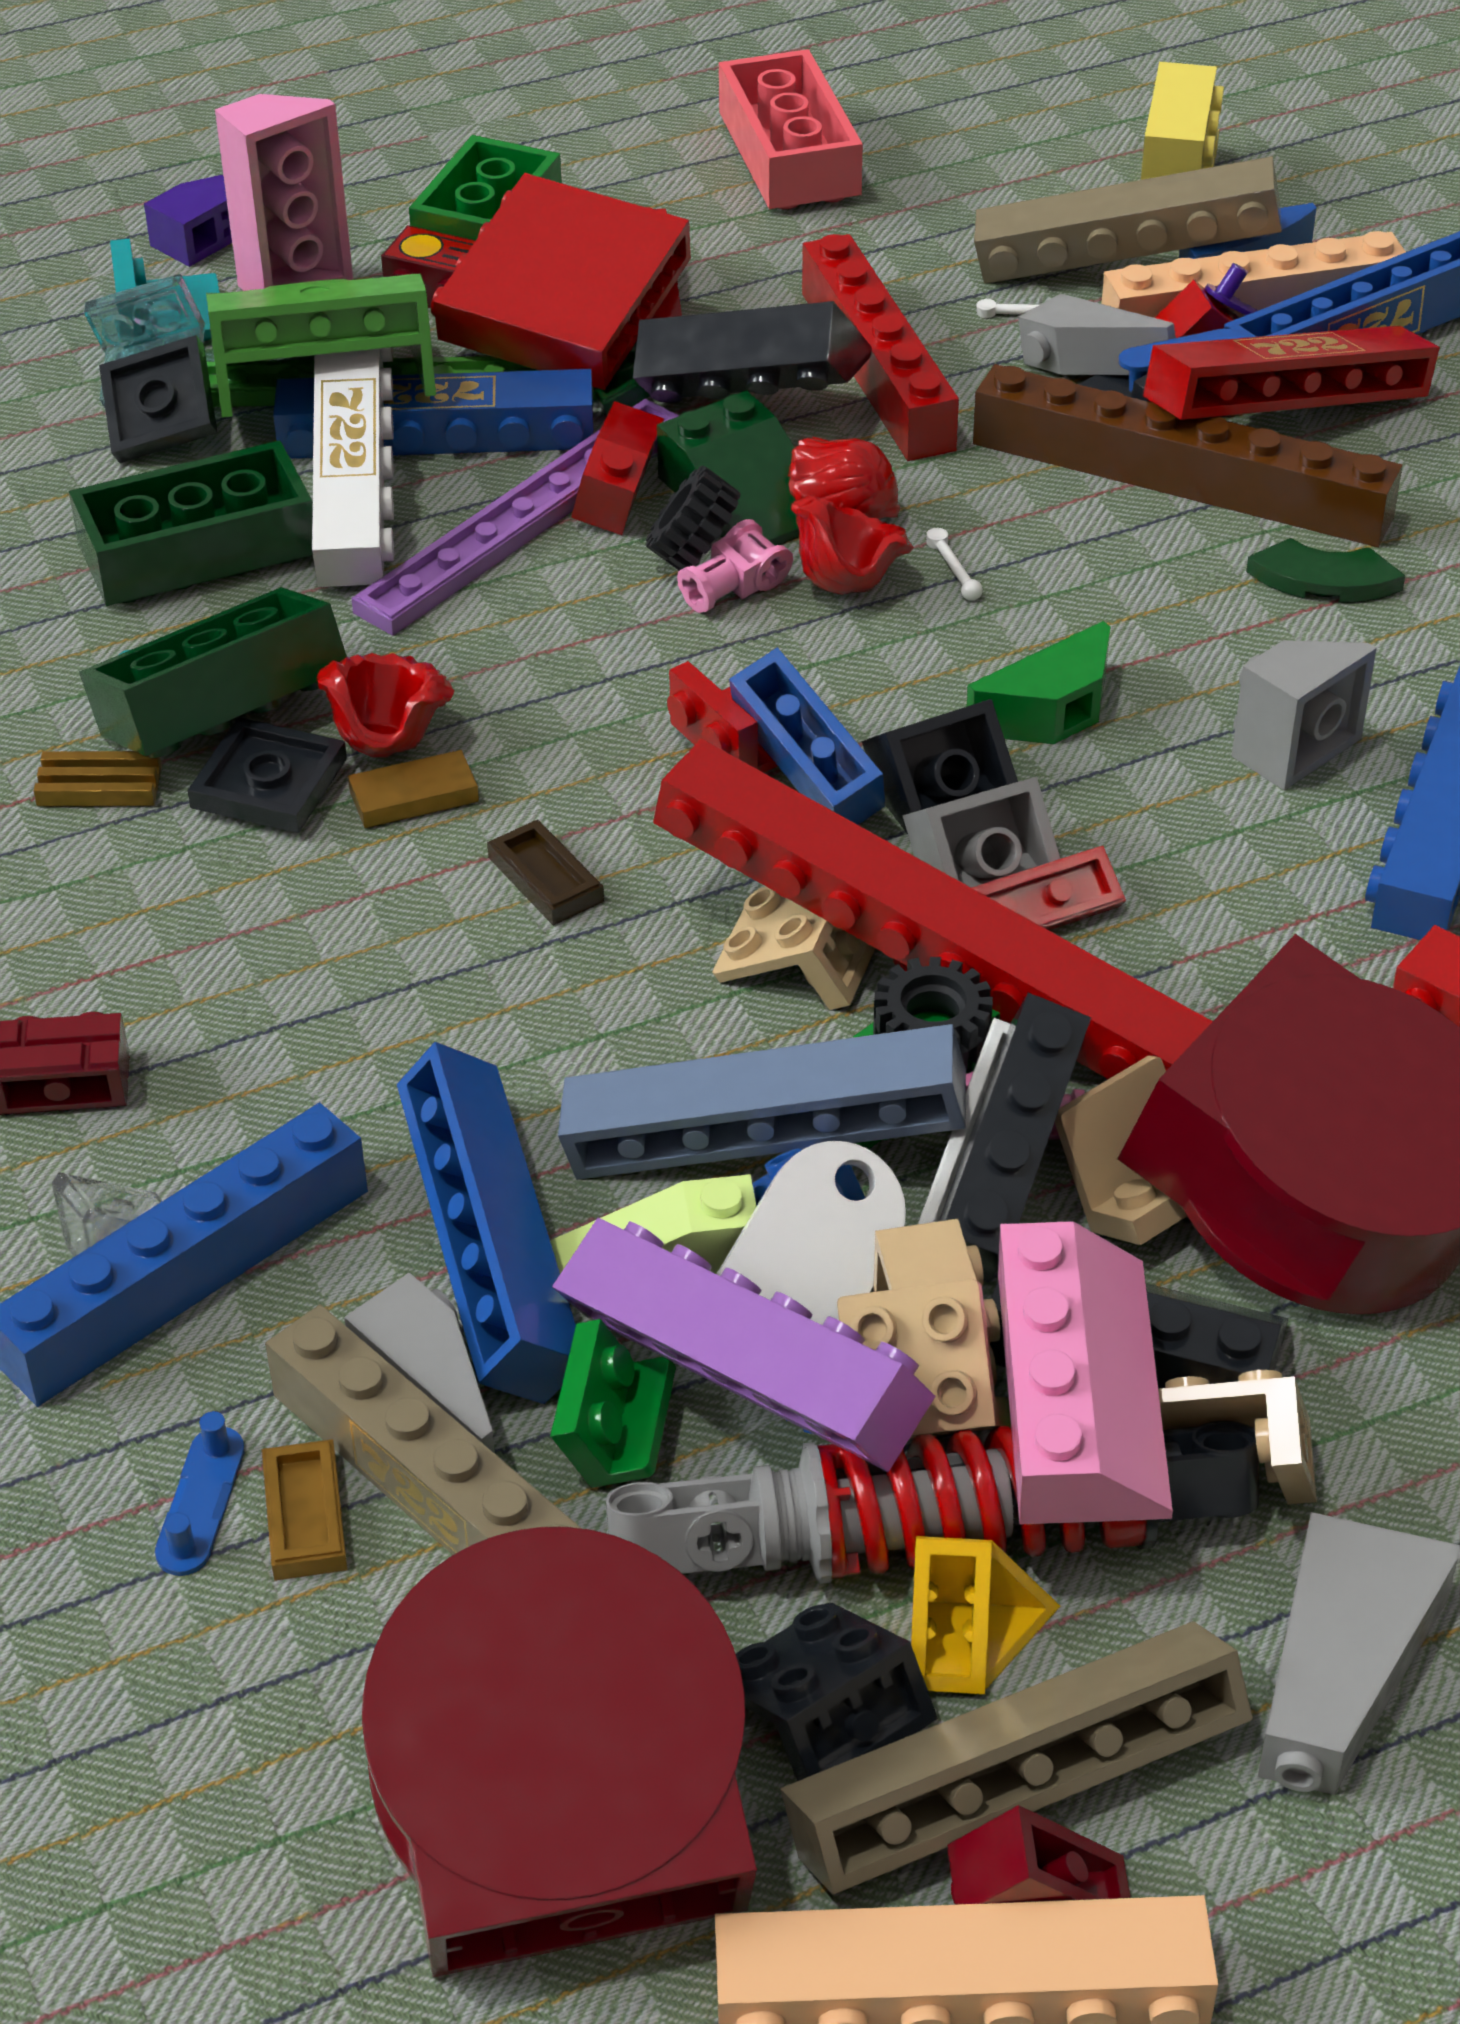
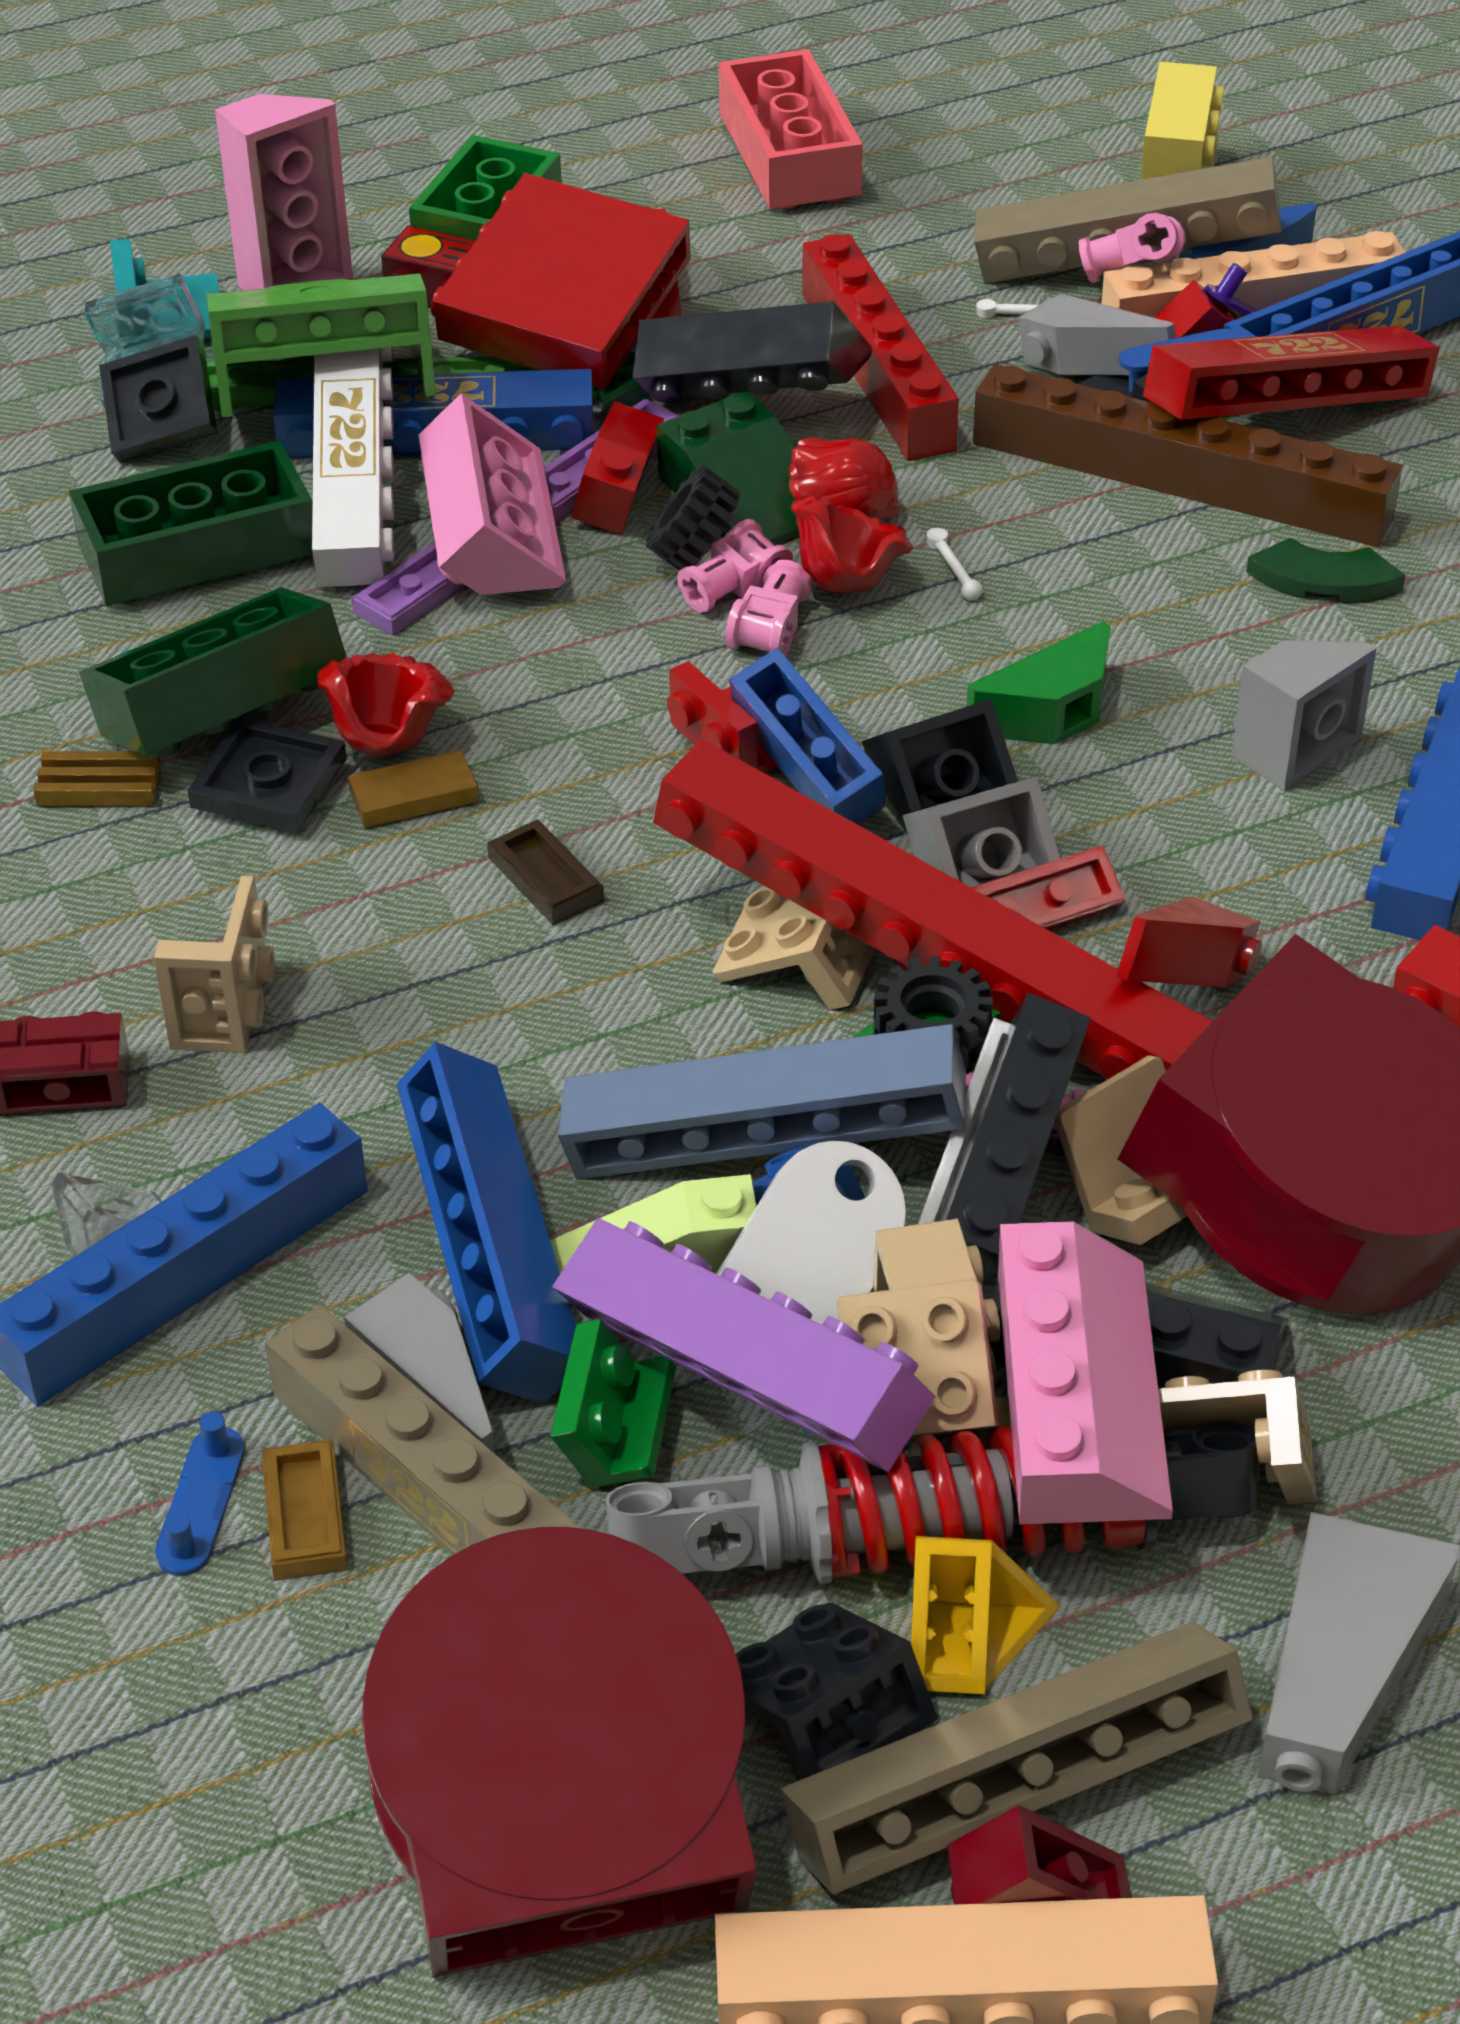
dark purple slope [144,175,232,267] -> none
none -> tan bracket [154,875,275,1053]
none -> bright pink slope [418,393,566,595]
none -> bright pink connector [725,560,813,657]
none -> bright pink connector [1078,213,1186,283]
none -> red slope [1116,896,1262,987]

